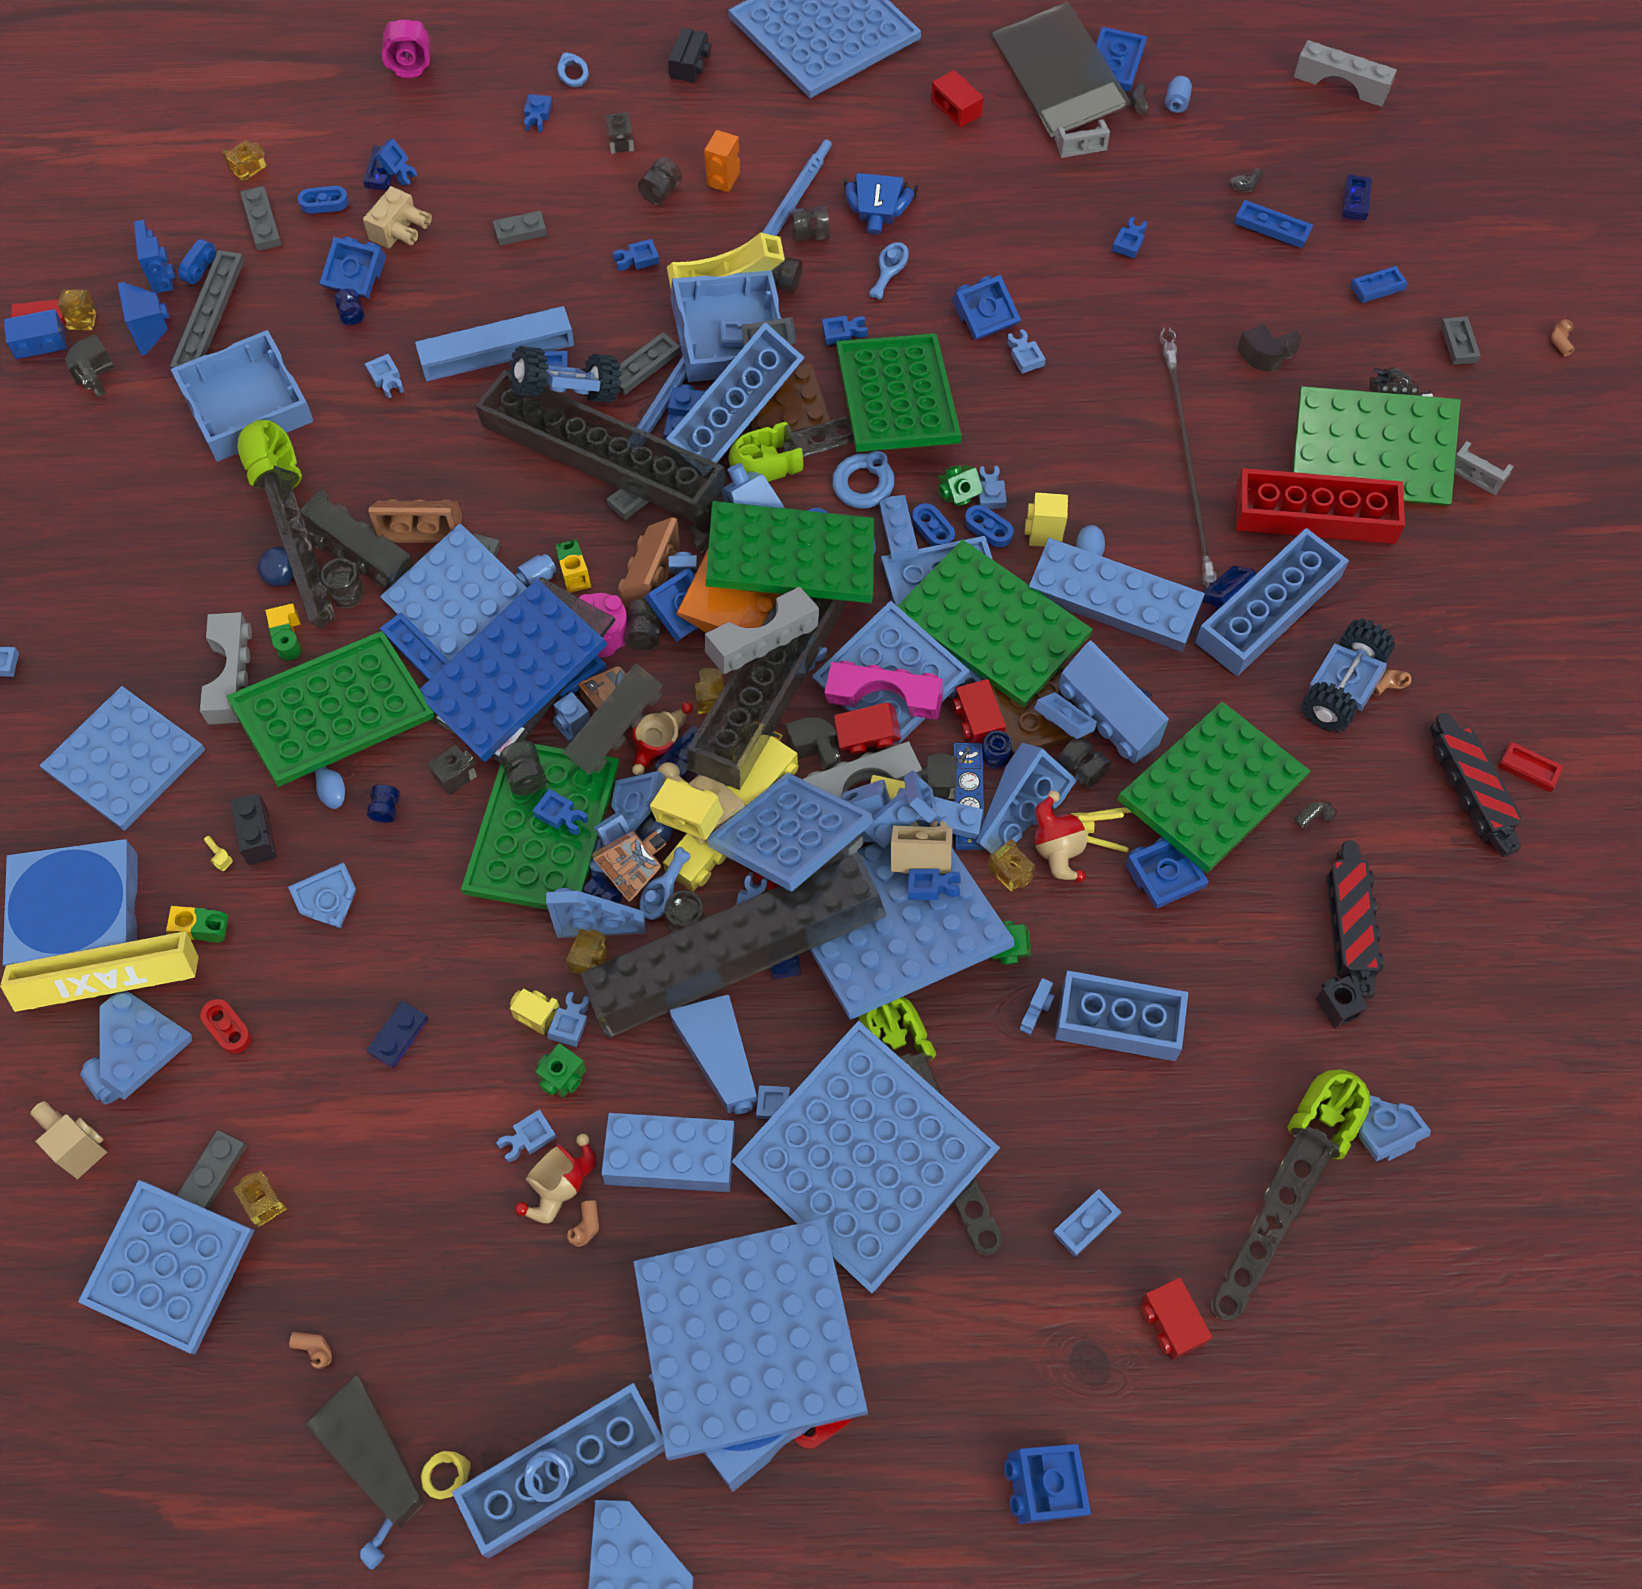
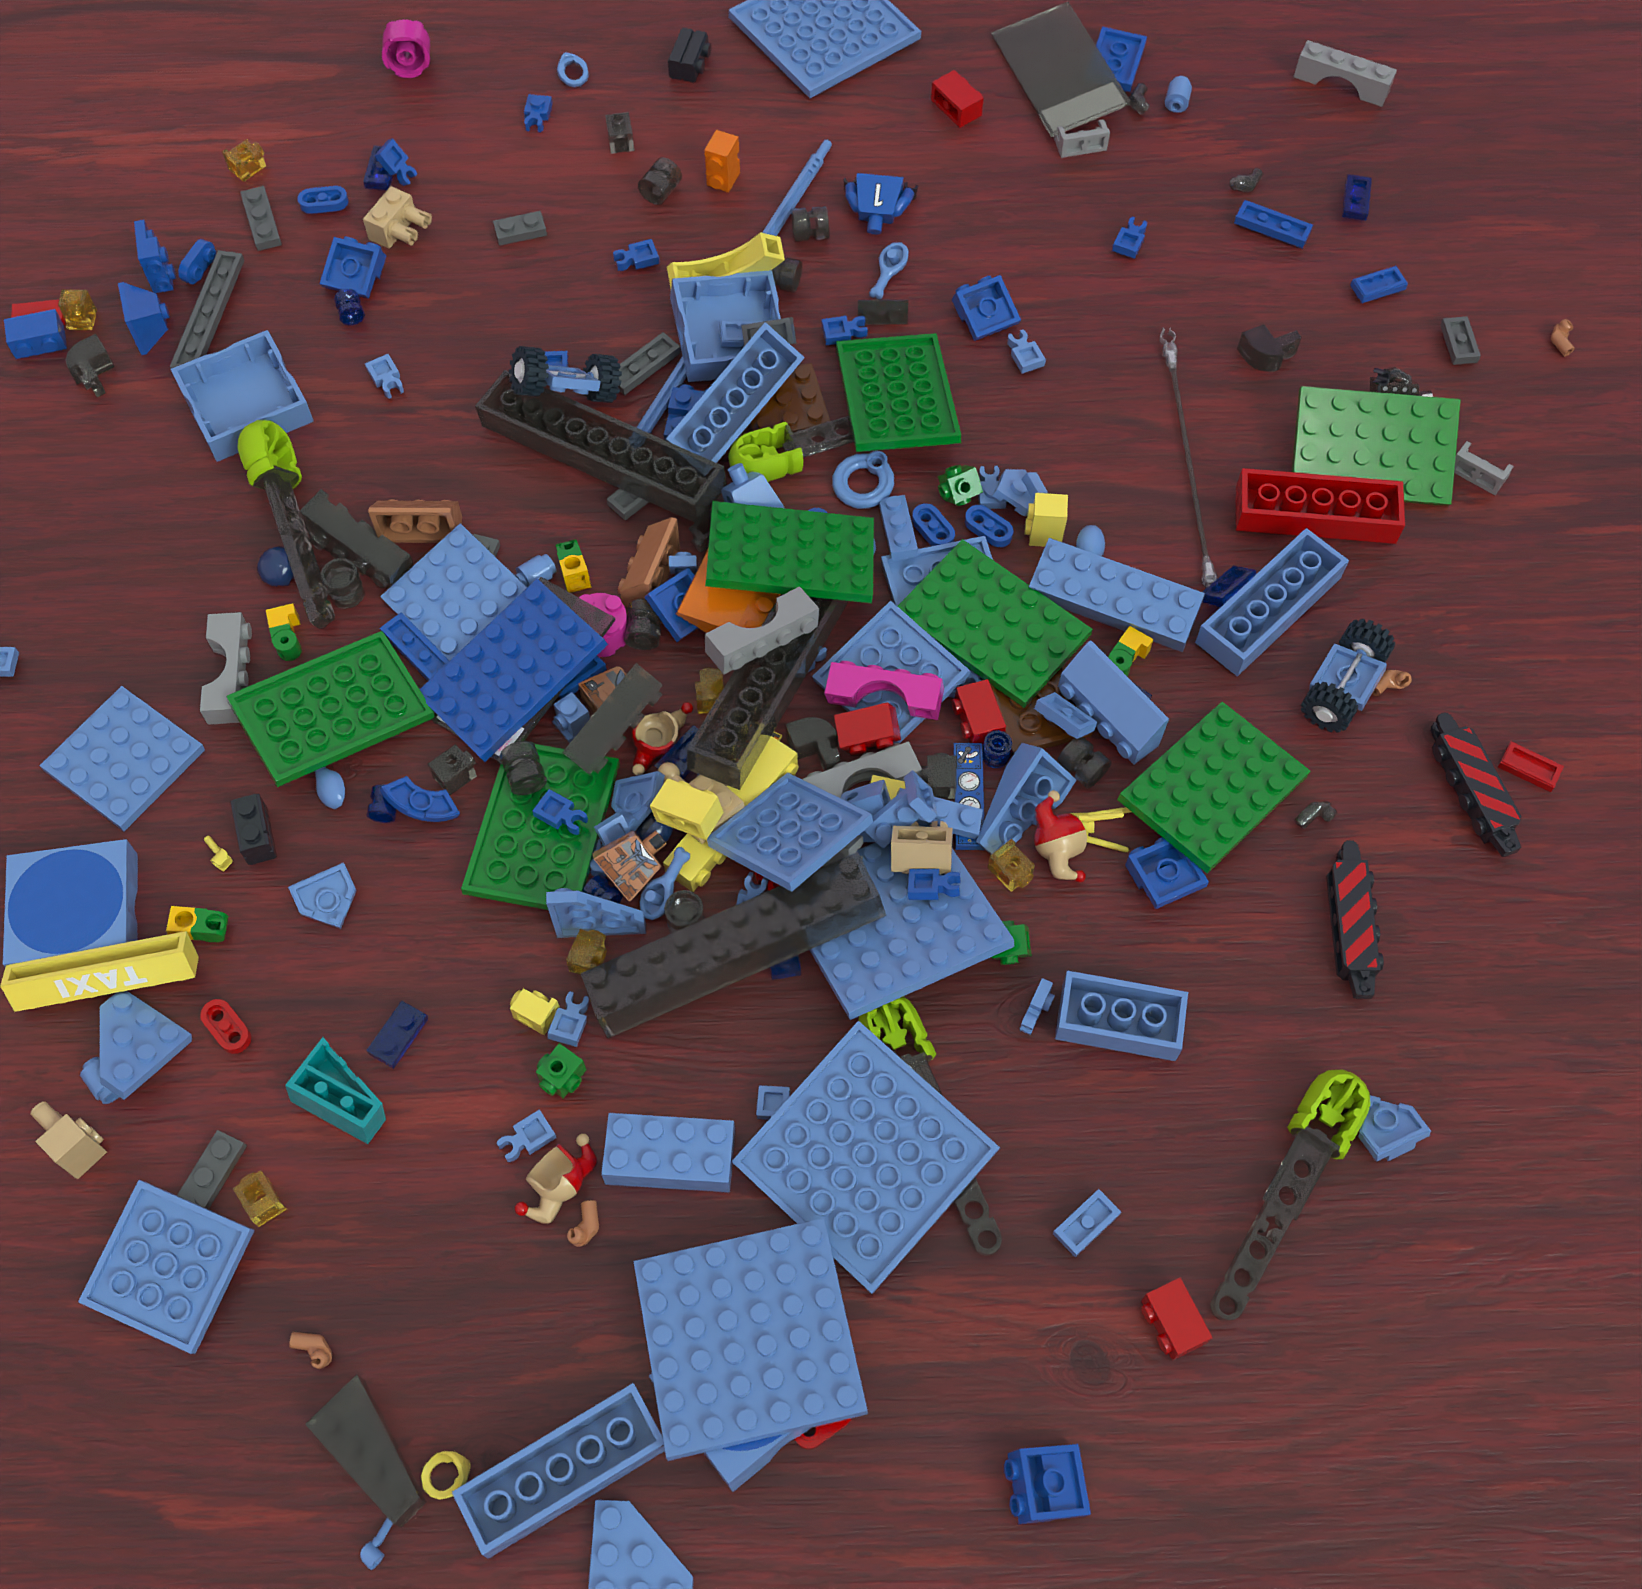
medium blue brick [415,306,574,382] -> none
medium blue piece [525,1448,571,1502] -> none
medium blue slope [670,994,757,1114] -> none
black brick [1316,976,1368,1029] -> none
none -> teal wedge [285,1037,386,1144]
none -> blue tile [380,776,460,822]
none -> clear smoke hinge [857,299,908,324]
none -> medium blue plate [992,469,1048,516]
none -> leg [1108,626,1153,677]

